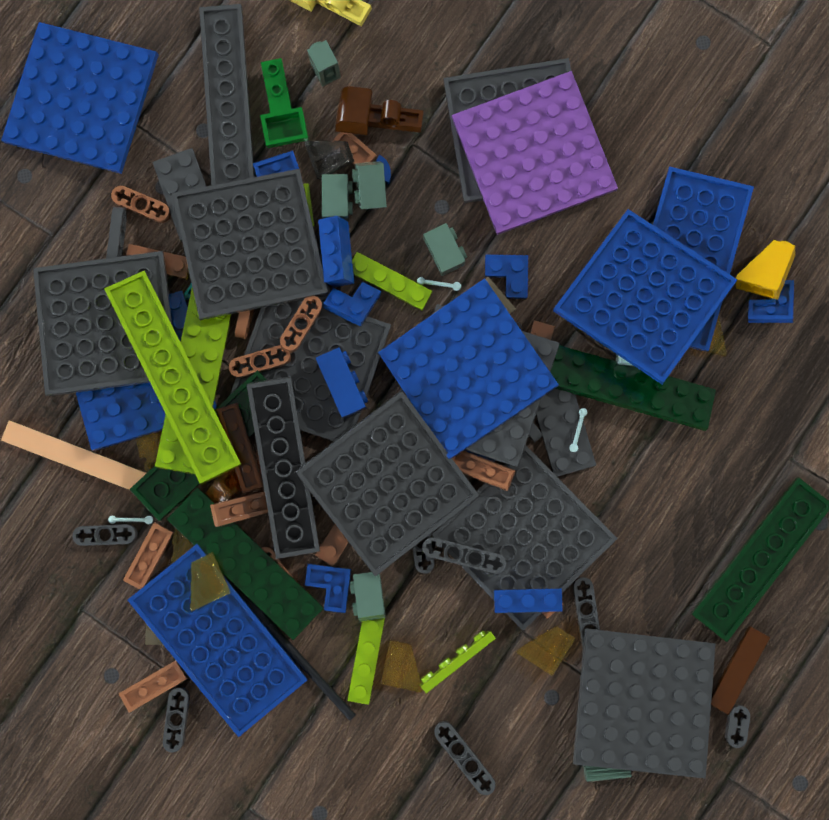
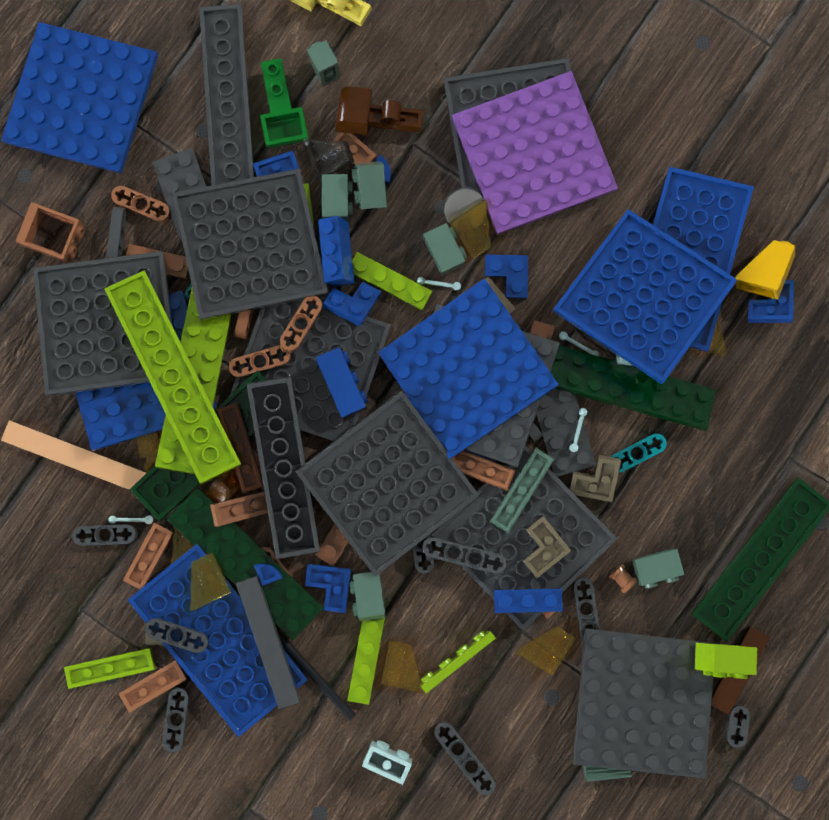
none -> nougat window [15,202,85,263]
none -> lime plate [64,647,156,689]
none -> dark grey beam [145,618,209,653]
none -> dark grey tile [236,575,301,709]
none -> blue tile [254,563,283,586]
none -> light aqua brick [362,740,412,785]
none -> dark grey tile [443,187,487,230]
none -> clear yellow wing [450,200,491,259]
none -> sand green tile [490,448,554,533]
none -> dark tan plate [523,516,571,578]
none -> light aqua hinge [559,332,599,356]
none -> dark tan plate [570,455,621,502]
none -> nougat bush [608,564,637,593]
none -> teal beam [610,434,667,473]
none -> sand green brick [631,548,684,589]
none -> lime brick [695,643,757,679]

